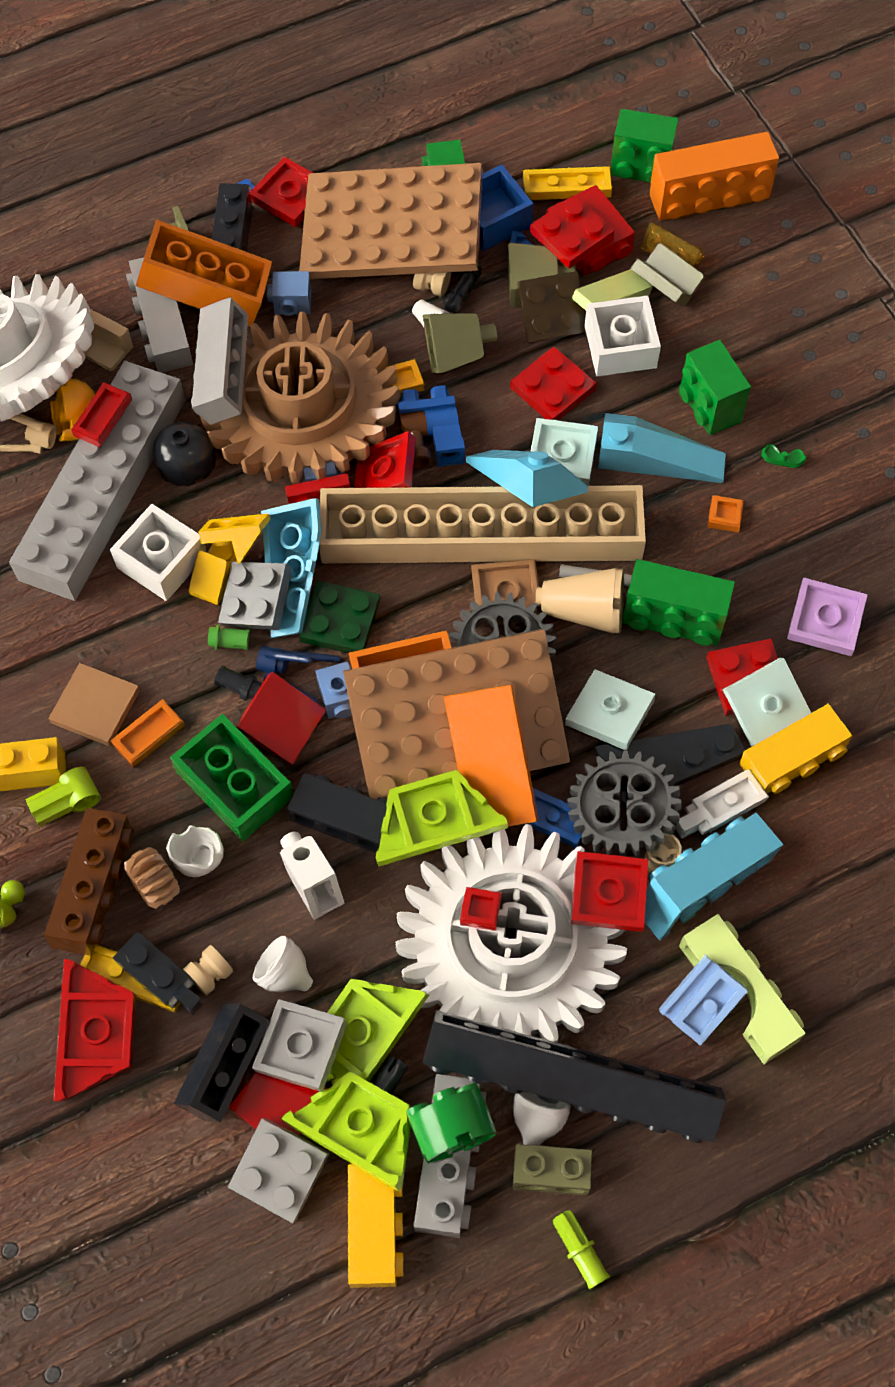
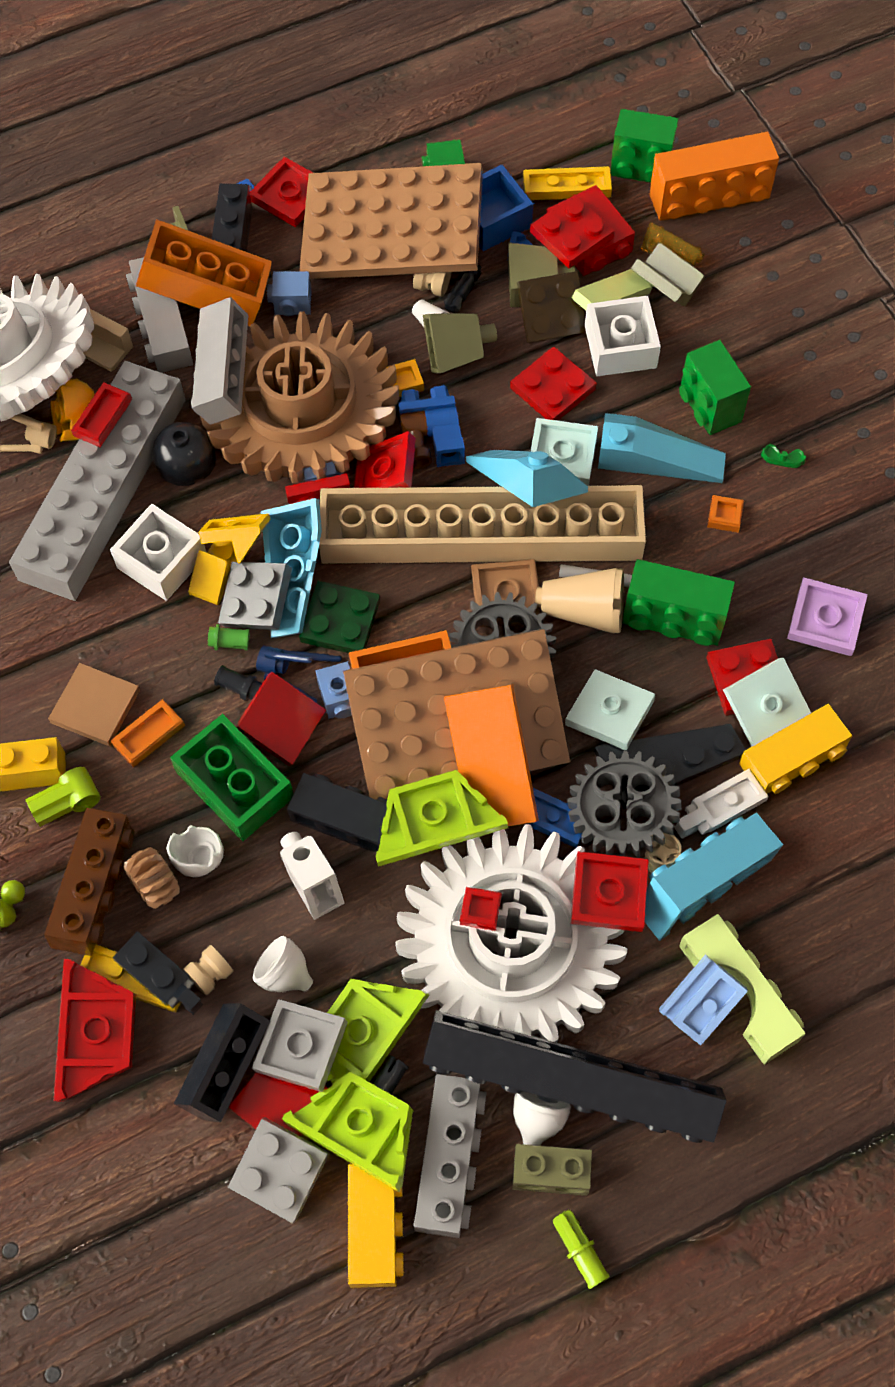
green brick [406,1082,497,1164] -> none

